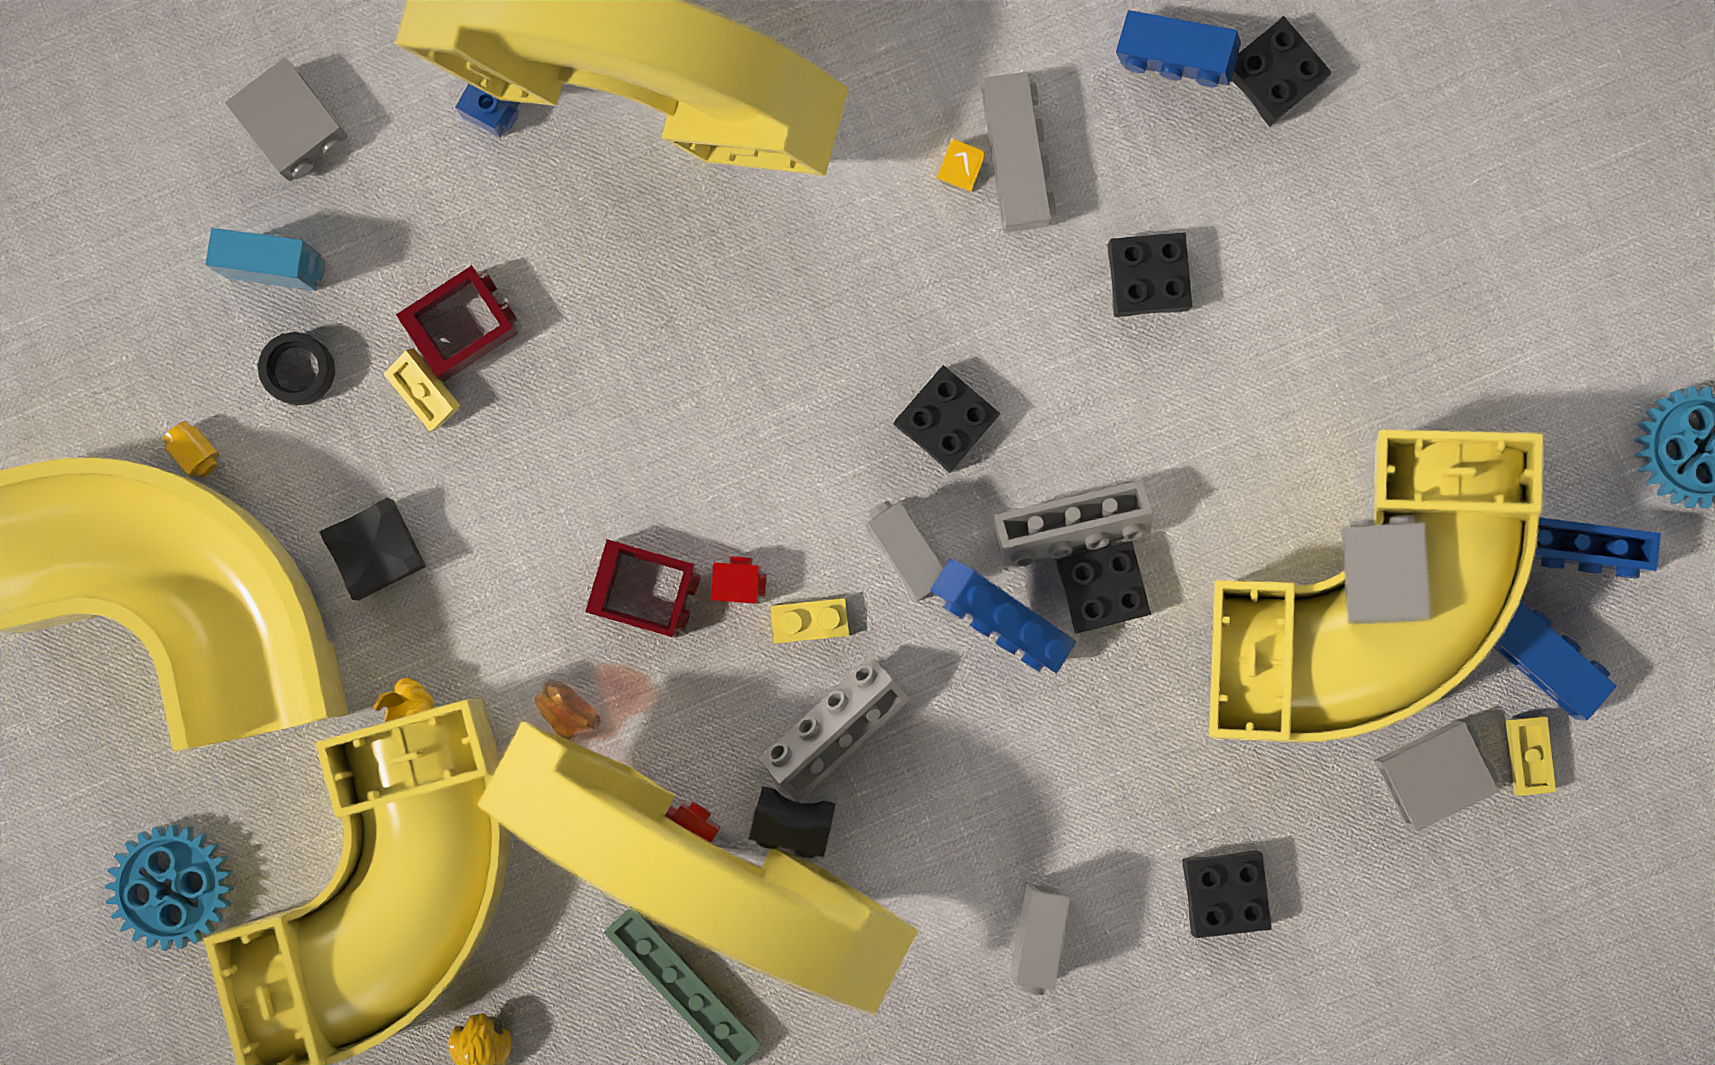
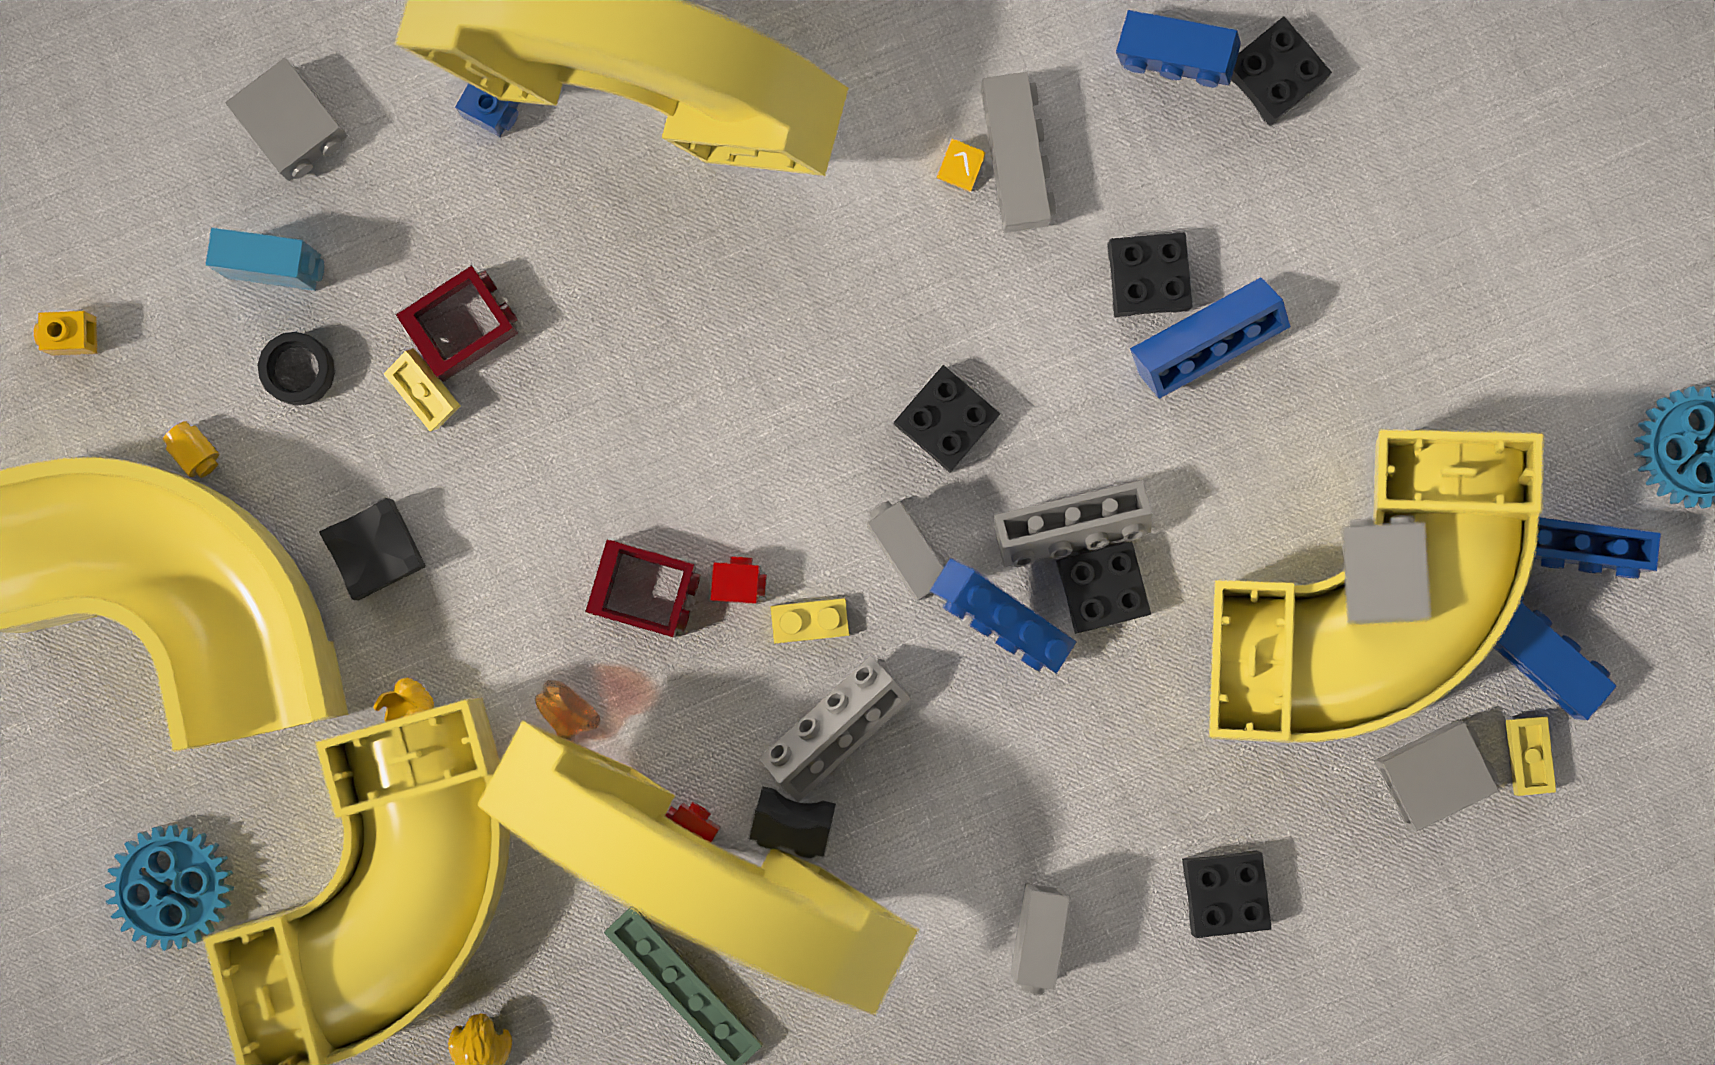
none -> yellow brick [34,311,97,356]
none -> blue brick [1130,277,1291,399]

